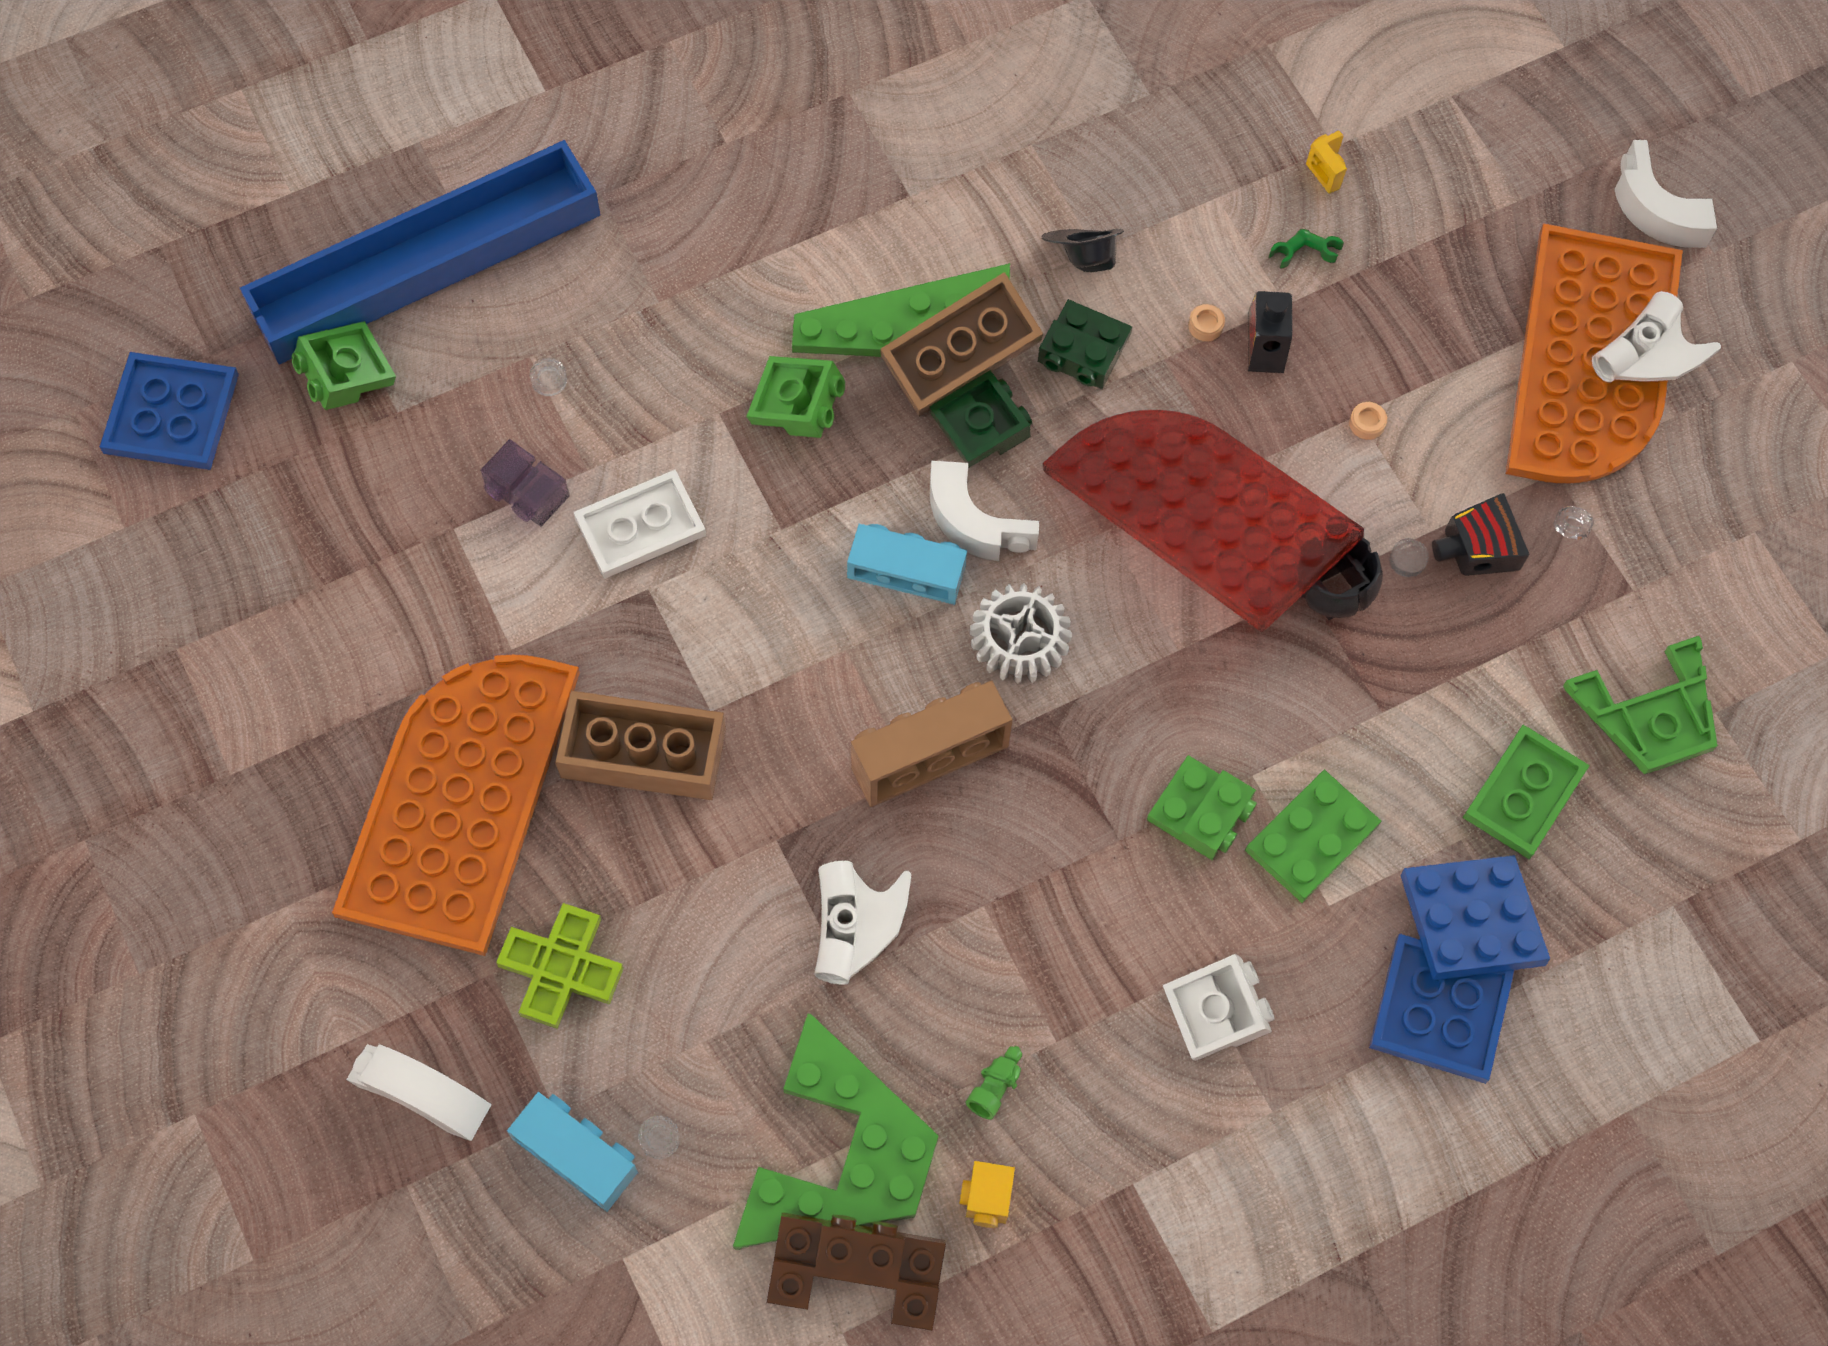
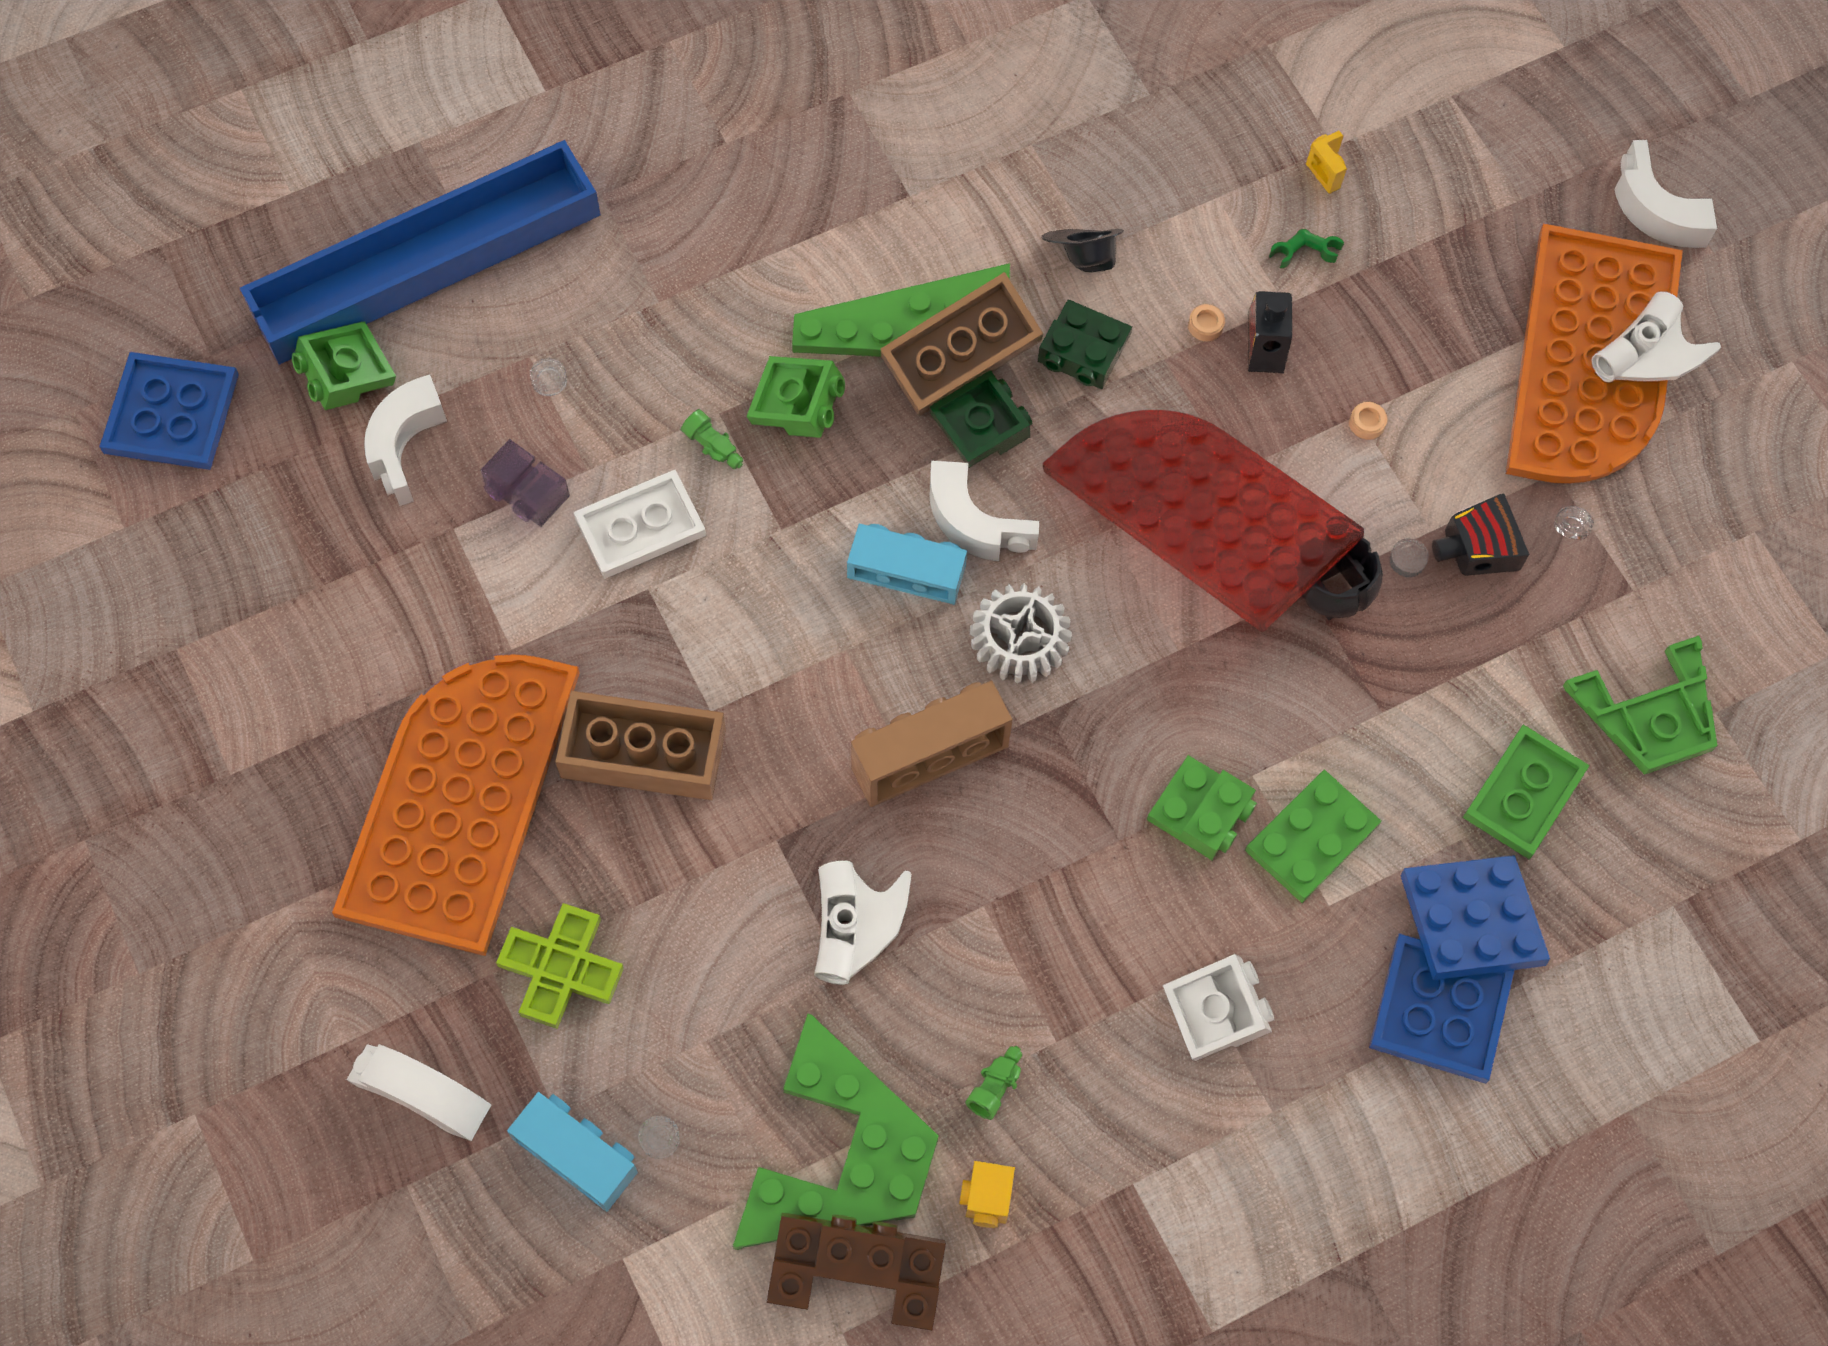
none -> white arch [364,374,447,506]
none -> bright green piece [680,409,743,469]

